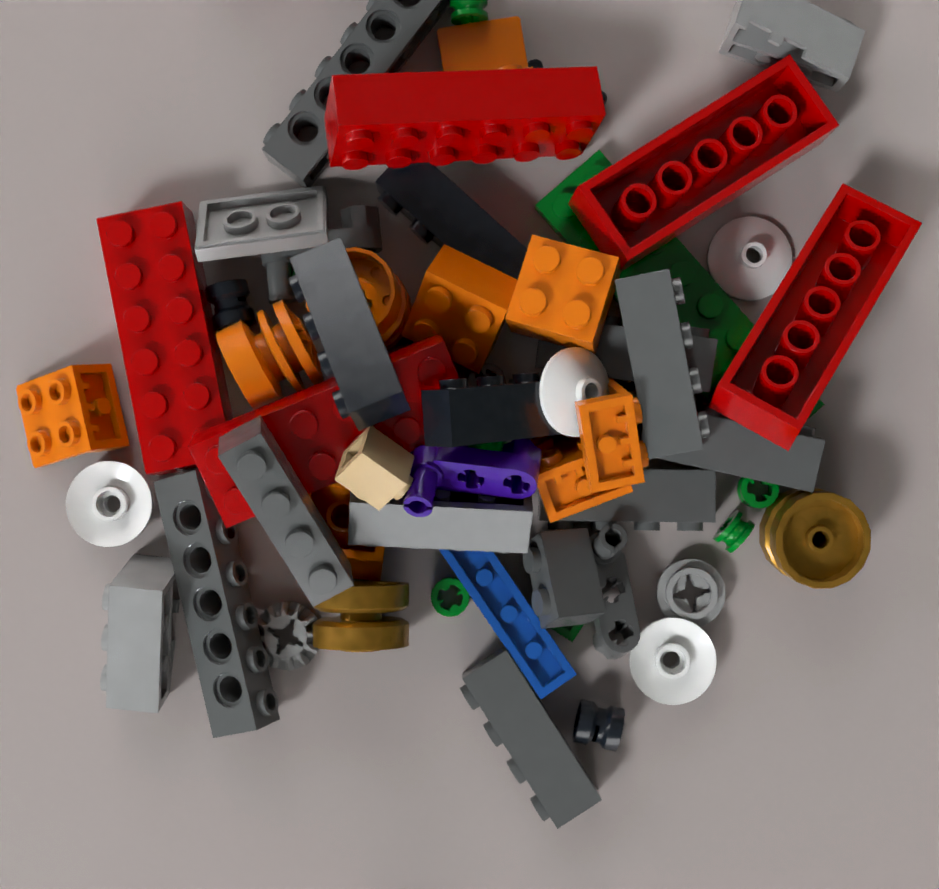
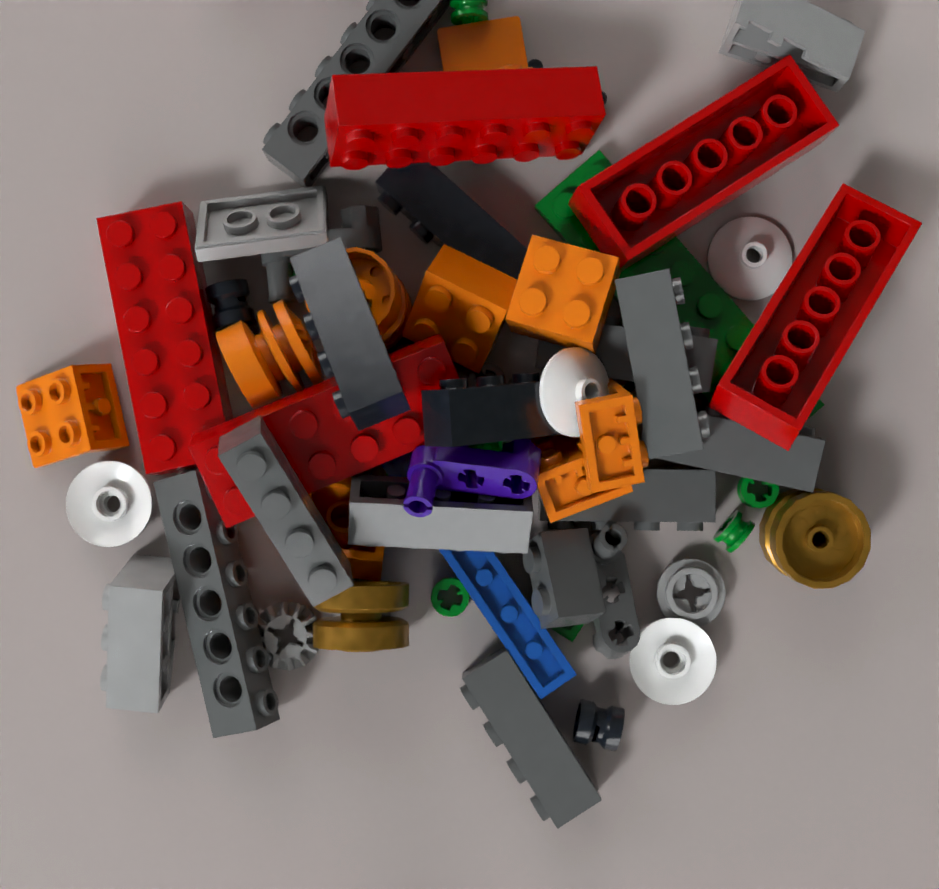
tan brick [334,426,414,511] -> none

